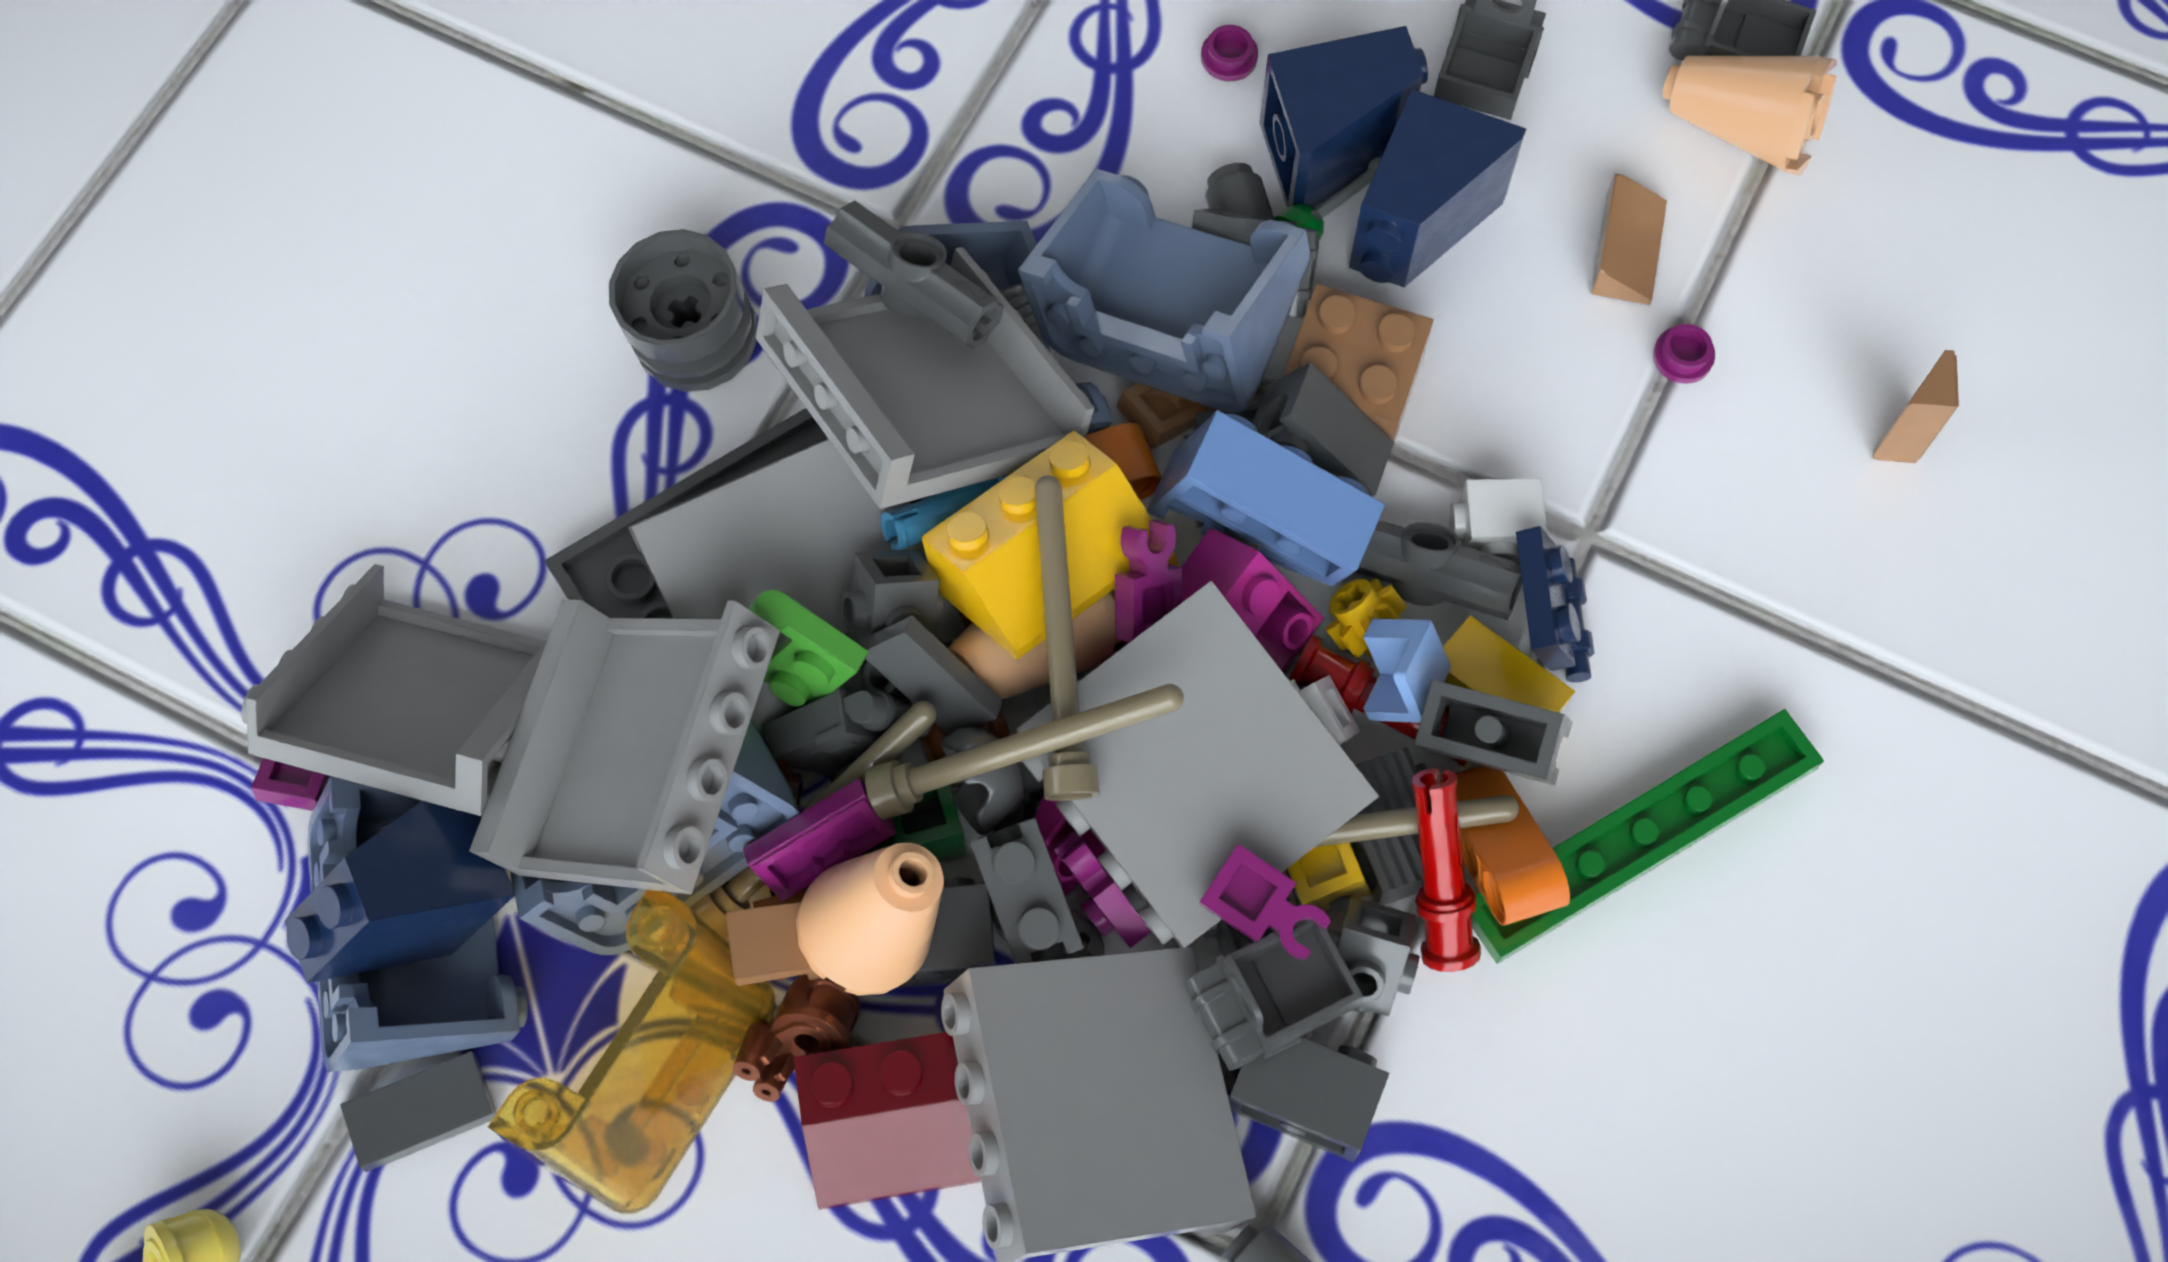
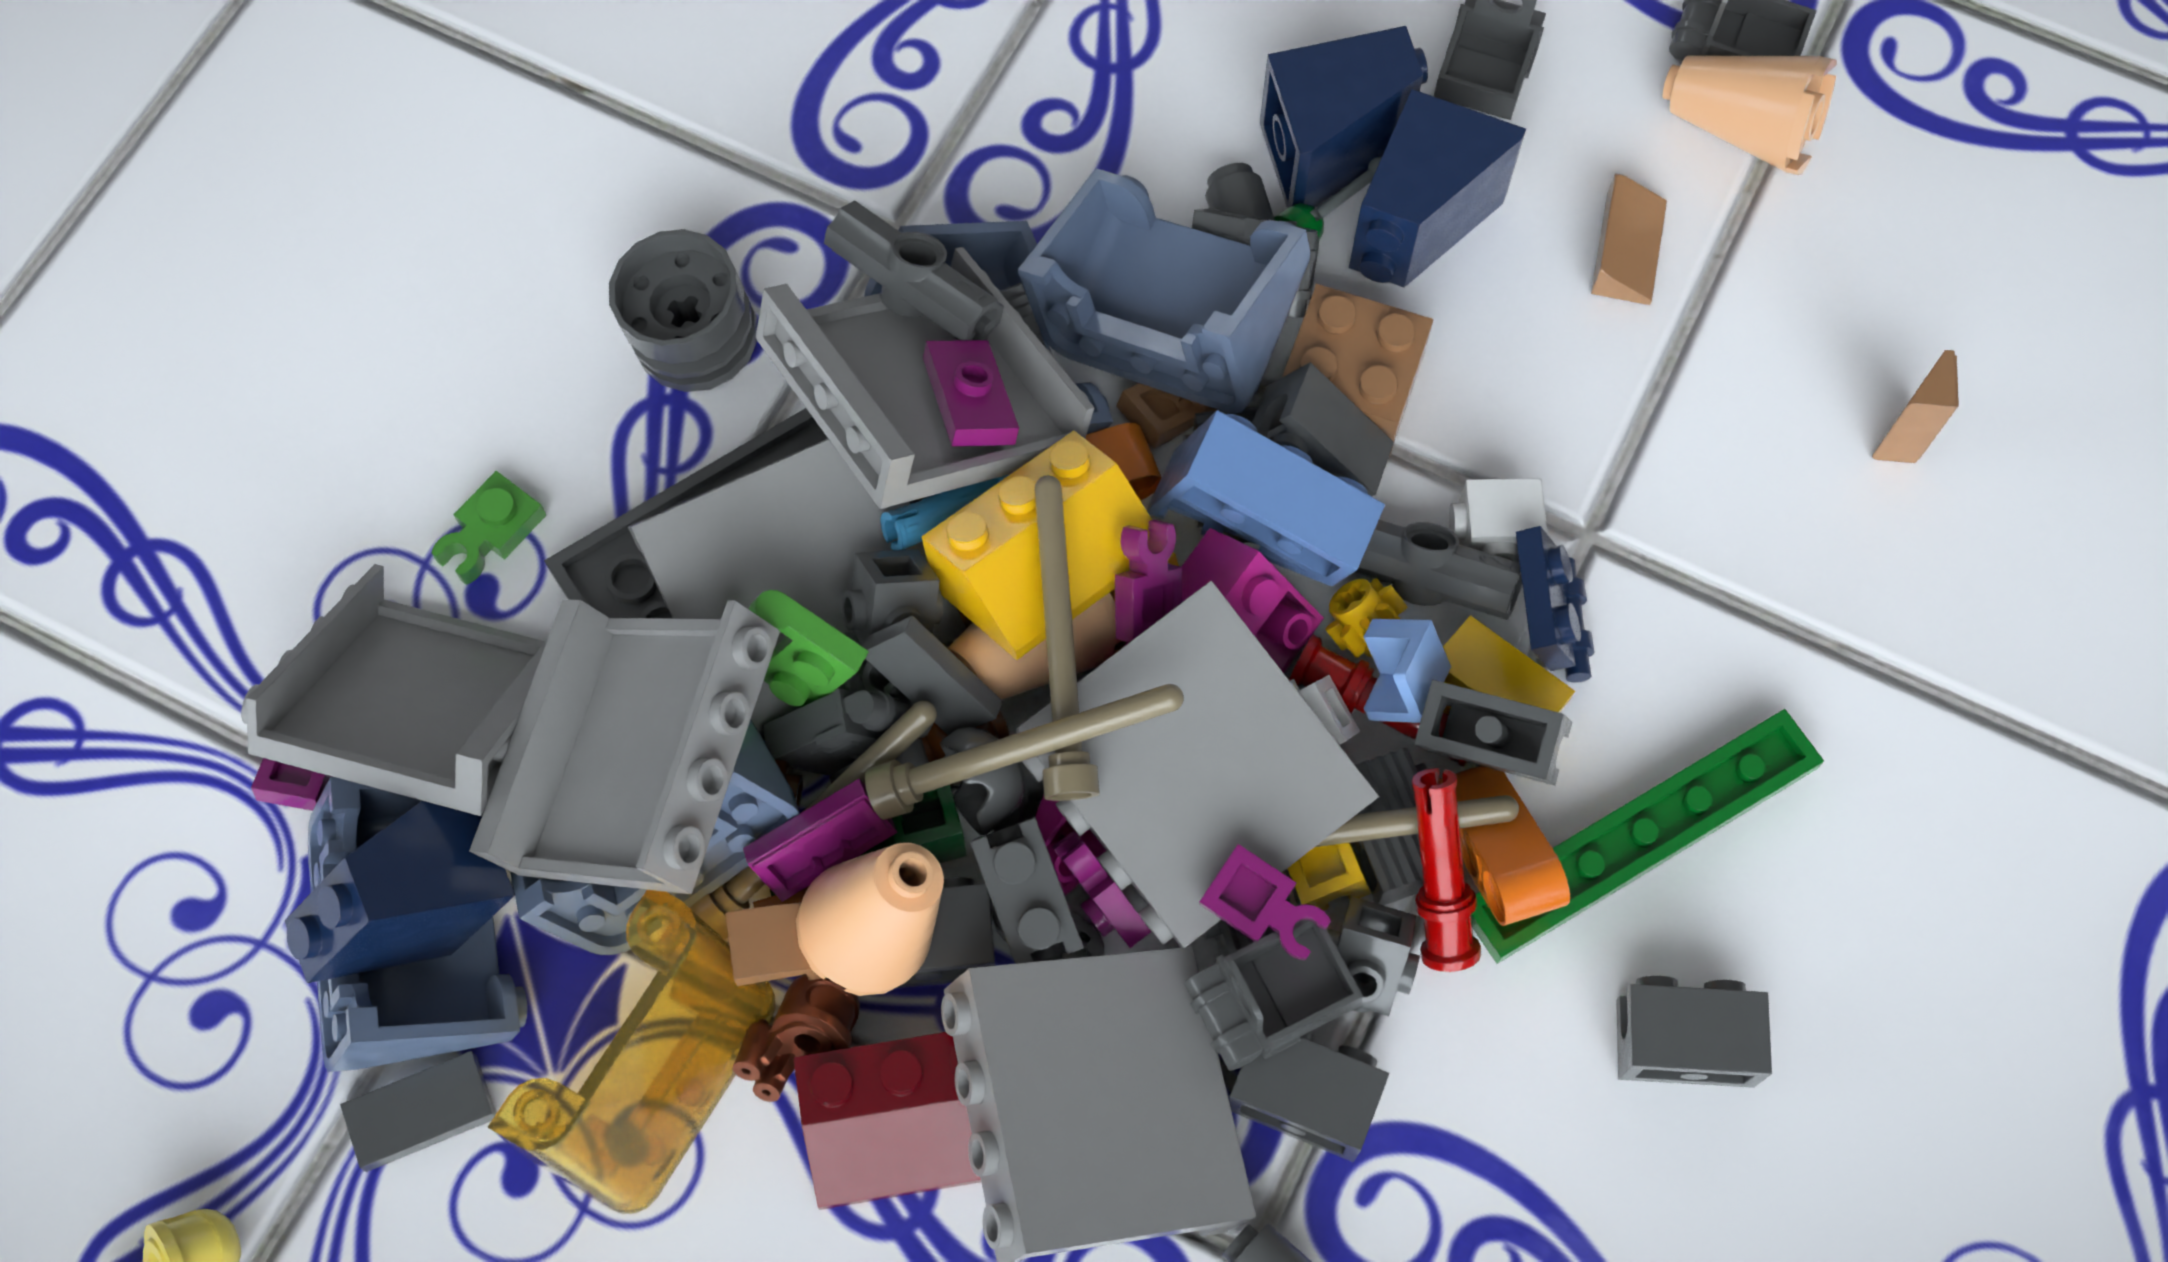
magenta plate [1201,25,1258,81] -> none
magenta plate [1653,324,1715,384] -> none
none -> bright green plate [431,471,547,585]
none -> magenta plate [923,340,1019,447]
none -> dark grey brick [1616,976,1772,1088]

